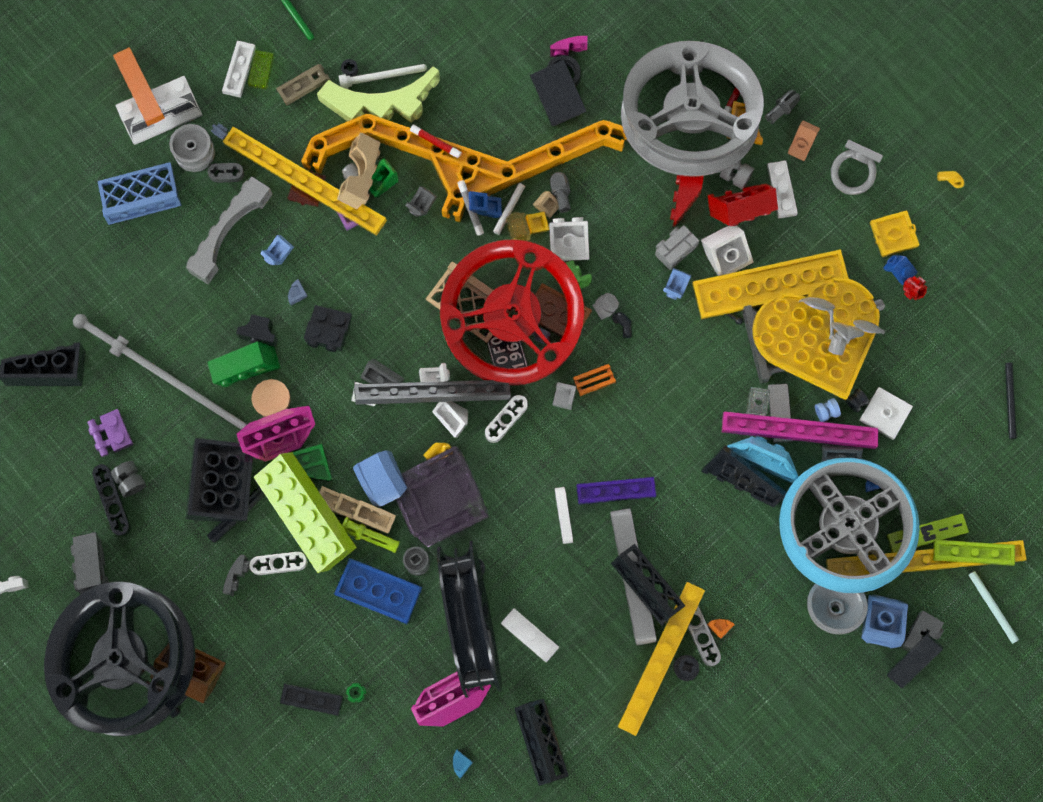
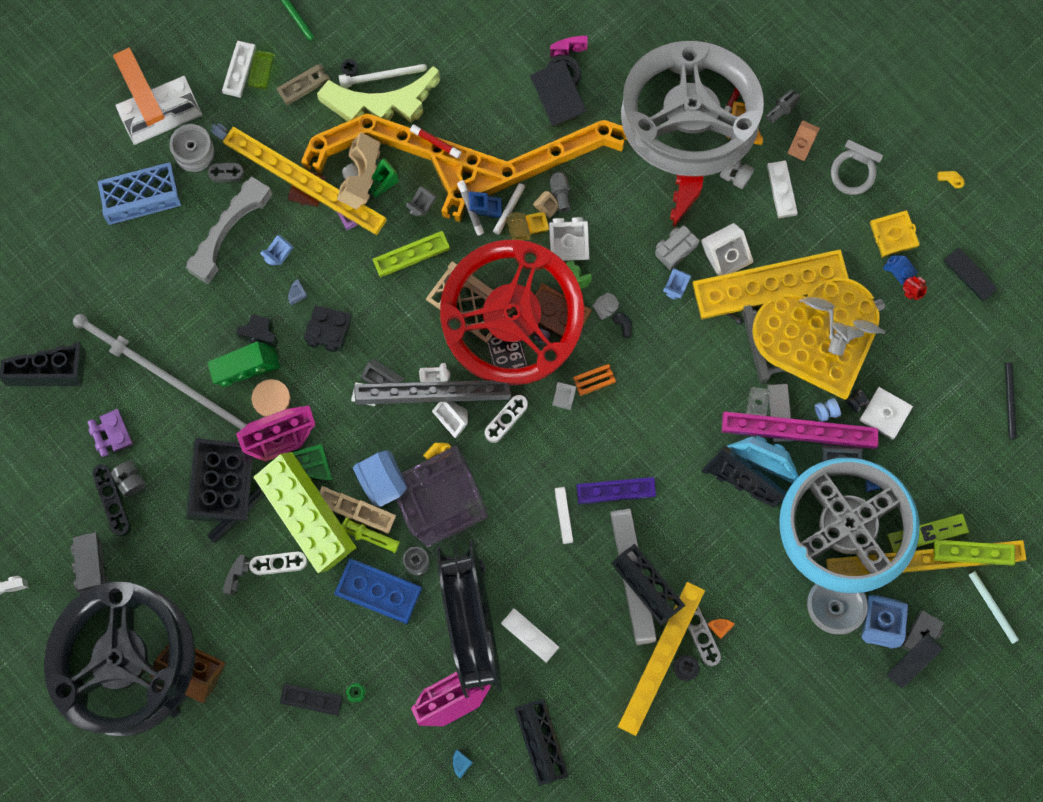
red wedge [708,184,778,226] -> none
none -> lime plate [372,231,450,278]
none -> black tile [944,247,998,302]

